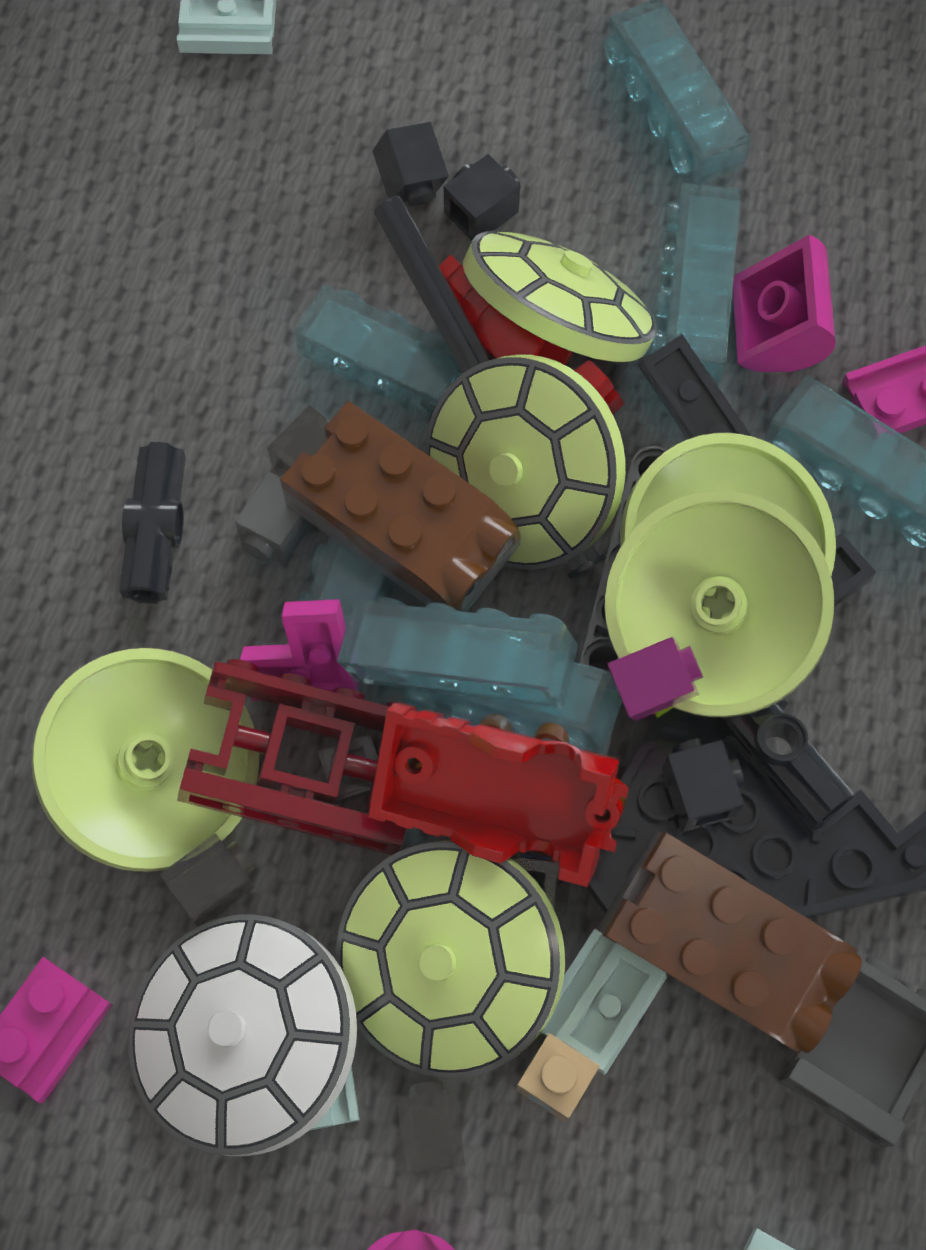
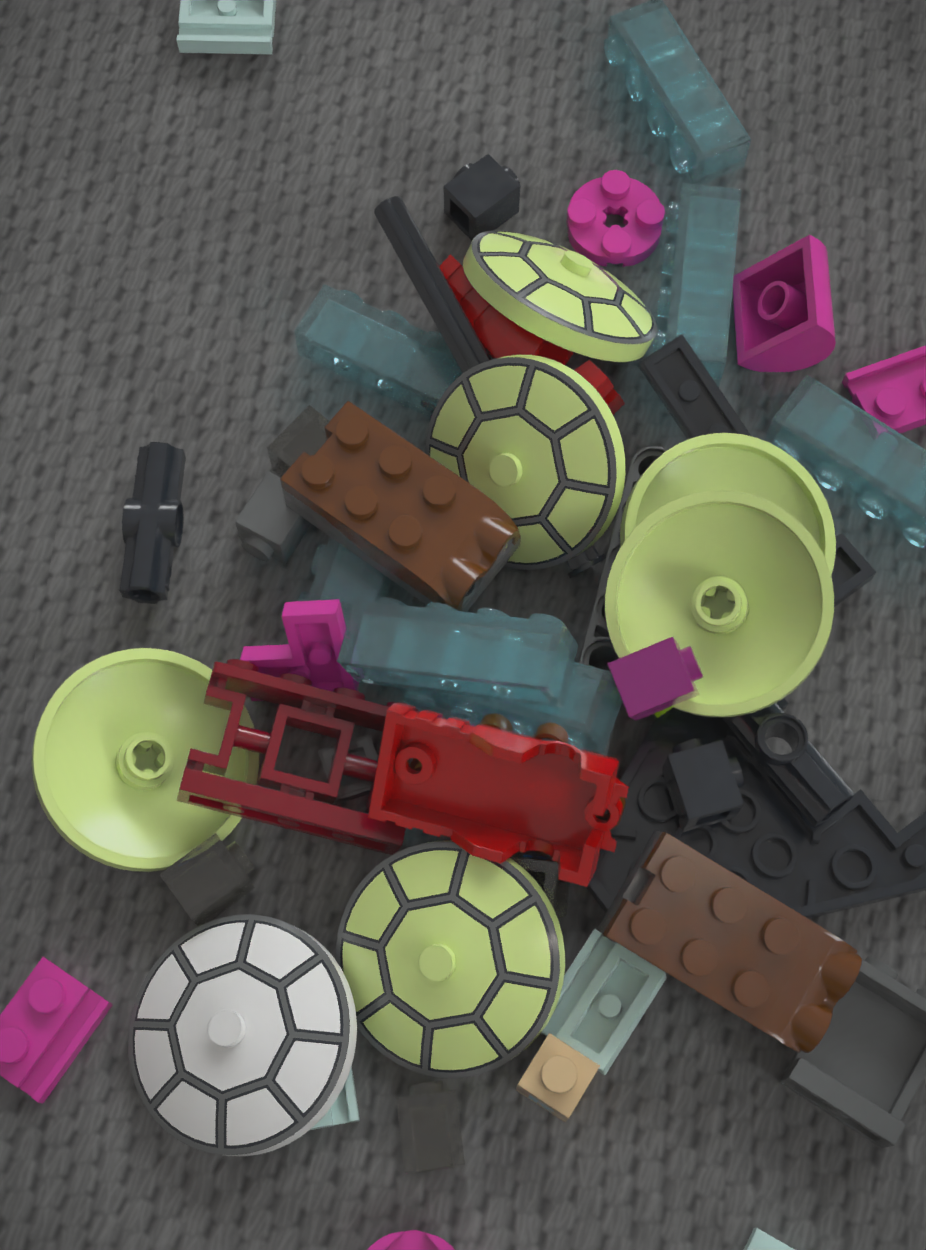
black brick [372,122,449,206] -> none
none -> dark pink plate [566,170,665,267]

